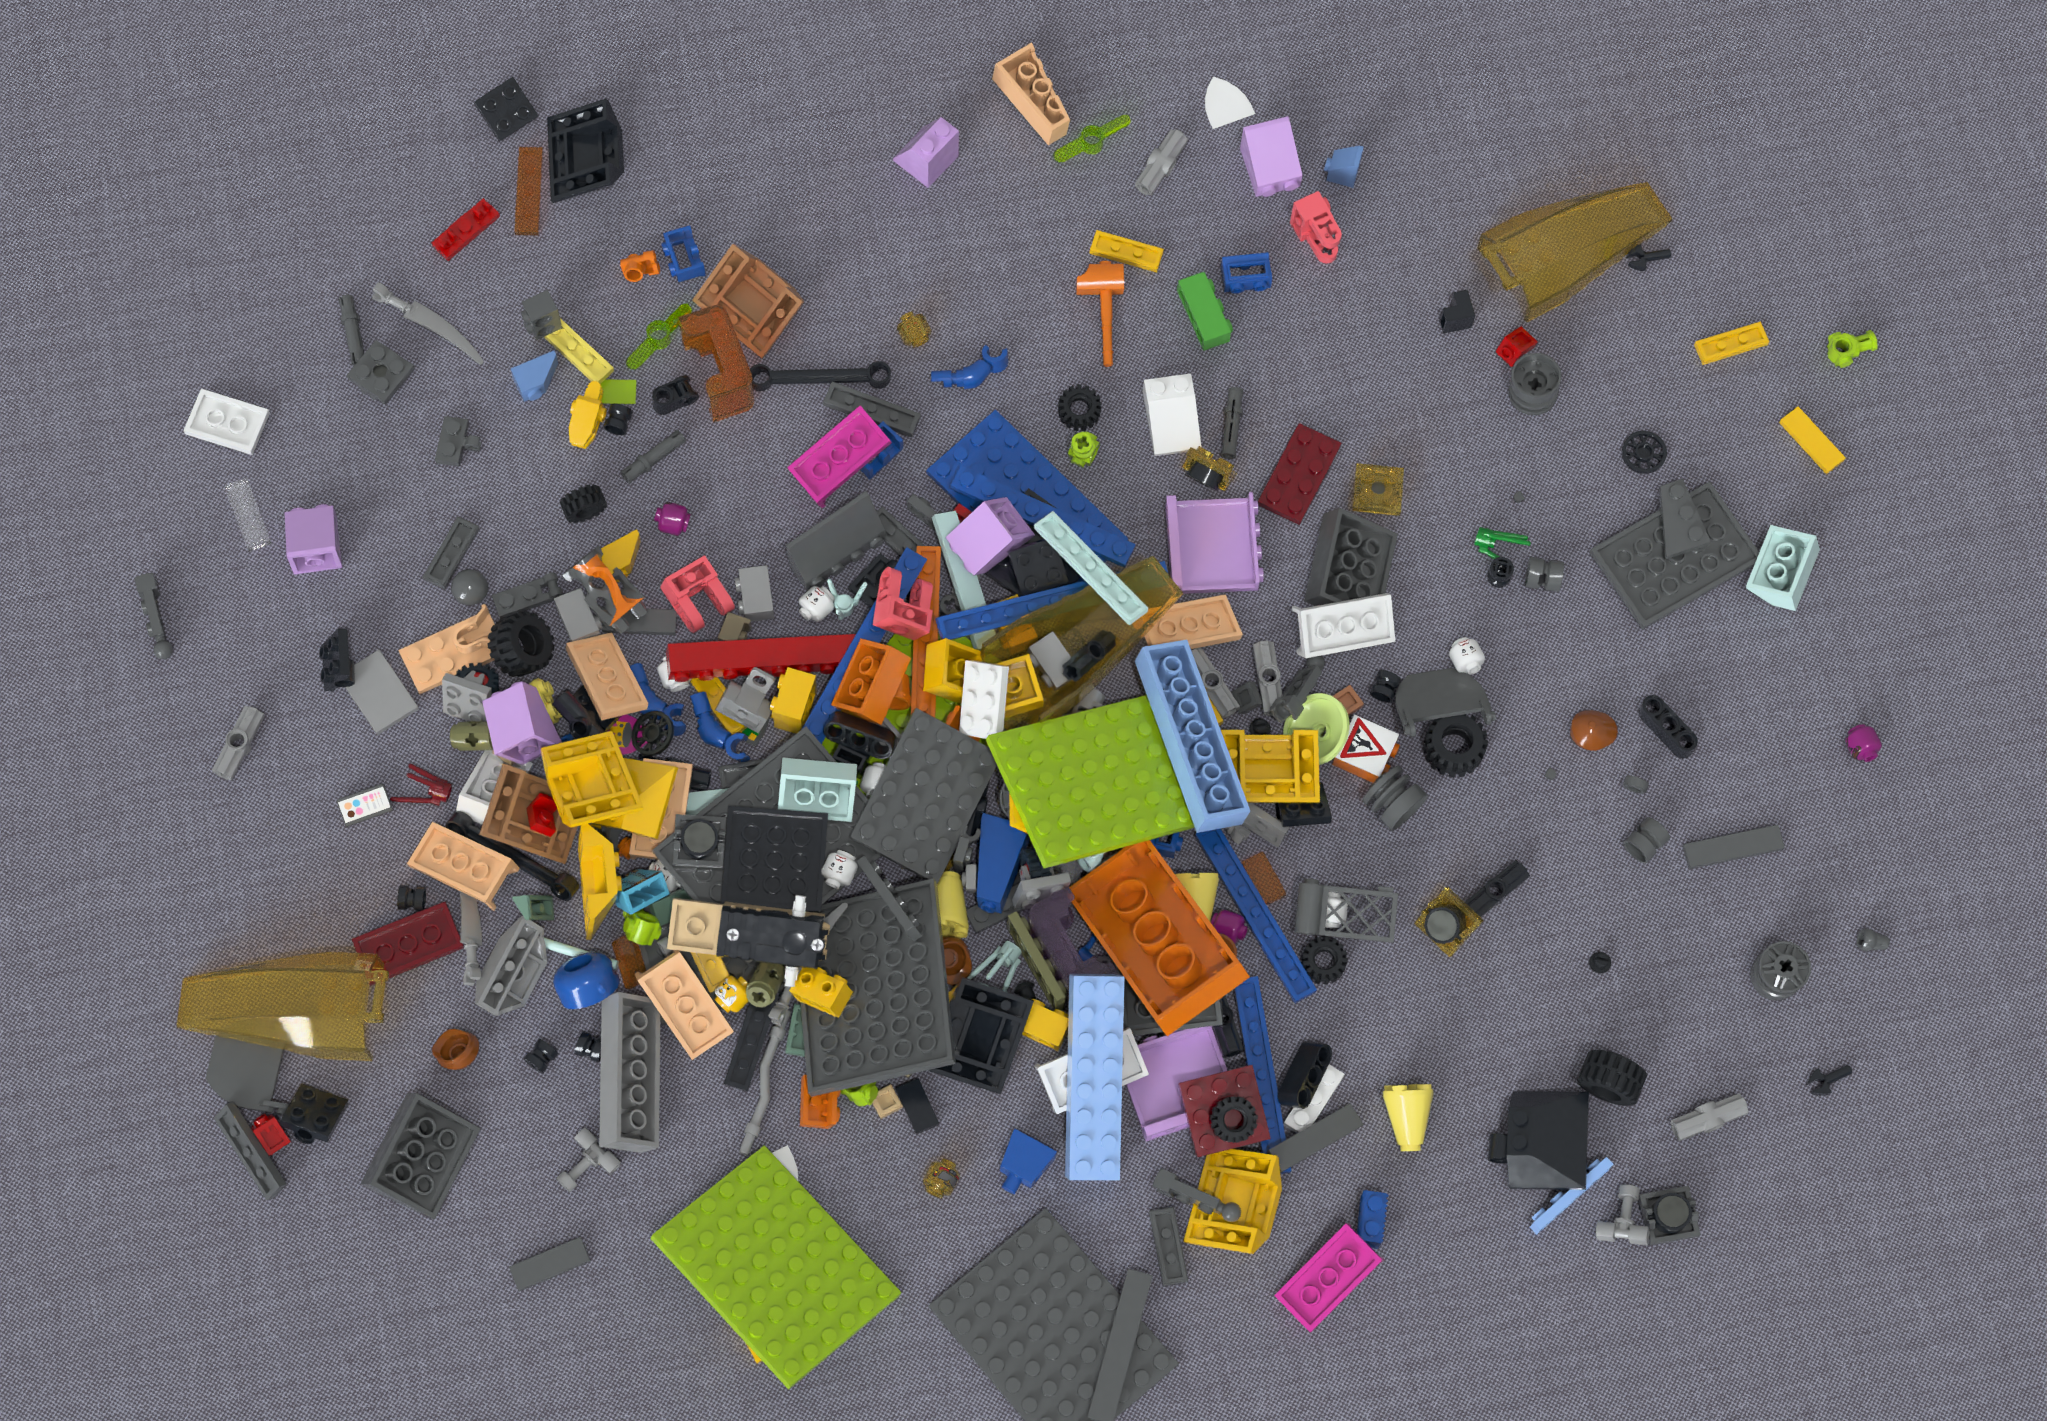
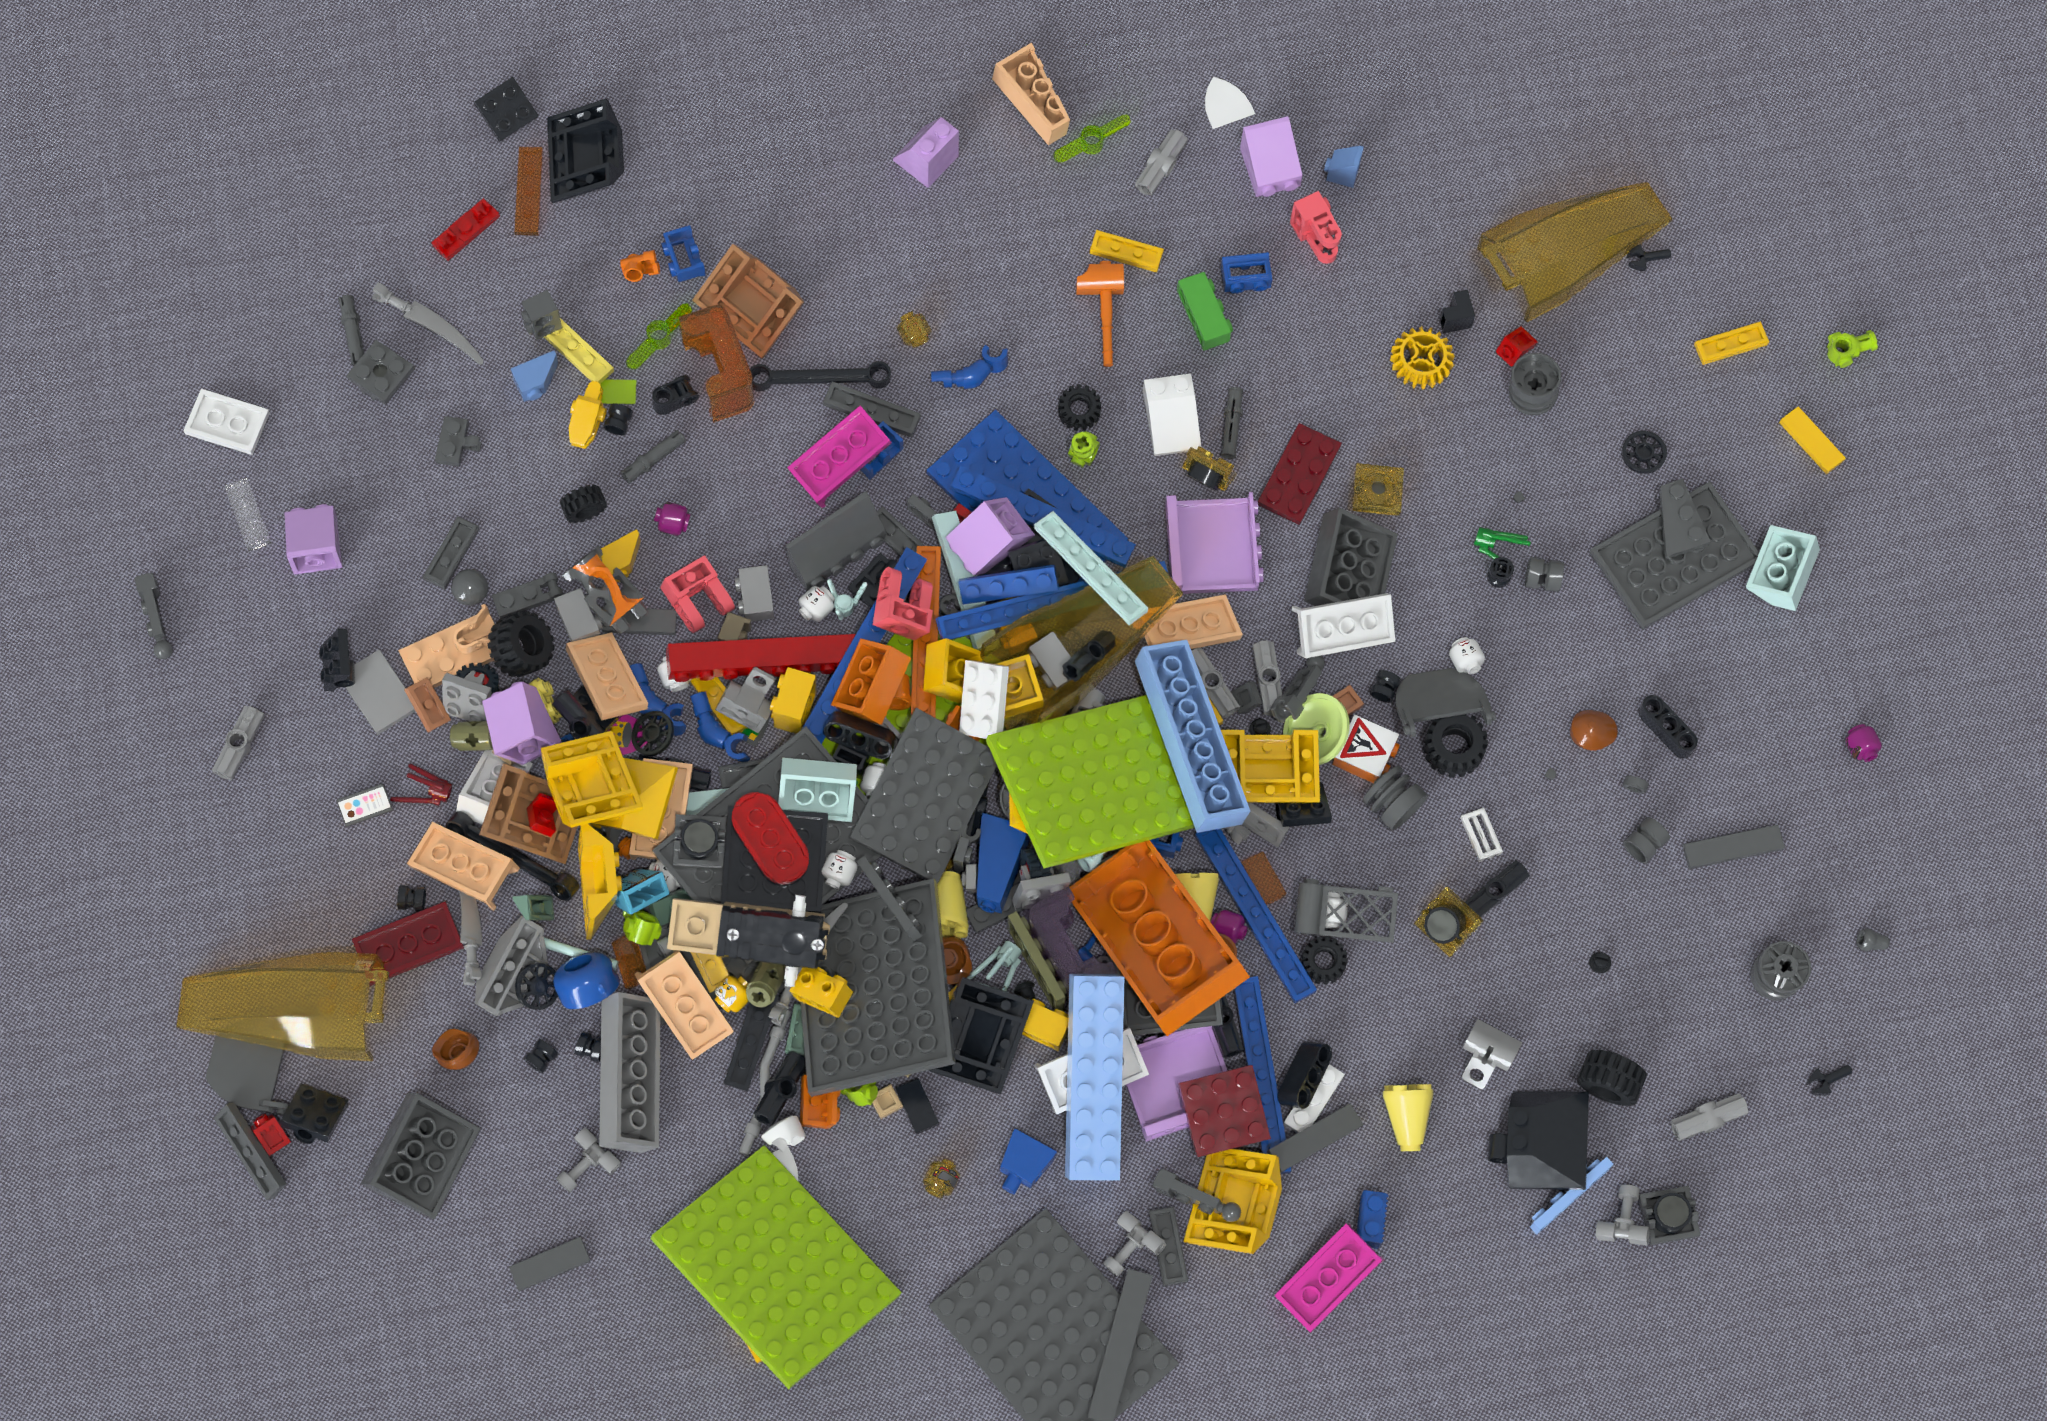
black tyre [1210,1096,1258,1143] -> none
none -> nougat plate [404,677,451,732]
none -> black wheel [515,963,558,1010]
none -> red tile [732,792,809,884]
none -> black piece [754,1051,806,1126]
none -> white hair [761,1116,806,1152]
none -> blue plate [958,564,1059,605]
none -> light grey bar [1103,1210,1167,1277]
none -> yellow gear [1390,326,1455,390]
none -> white tile [1461,808,1503,862]
none -> light grey piece [1462,1019,1522,1089]

